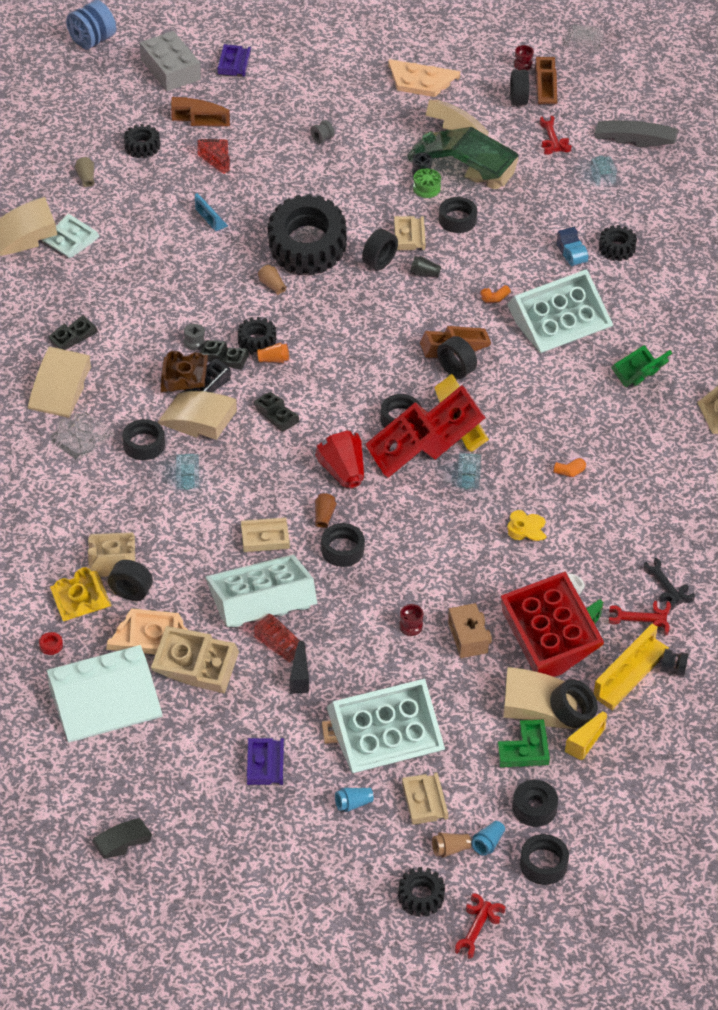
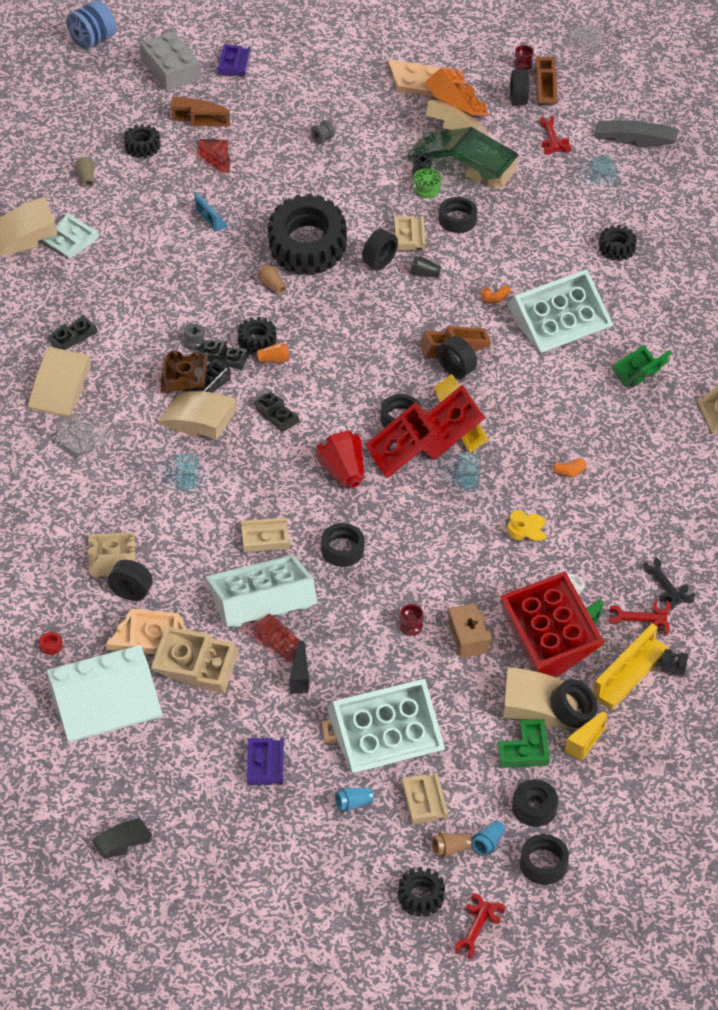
yellow slope [50,567,112,621] -> none
black tyre [122,419,165,460] -> none
dark orange cone [314,493,337,528] -> none
leg [556,226,588,266] -> none
none -> orange slope [425,67,489,116]

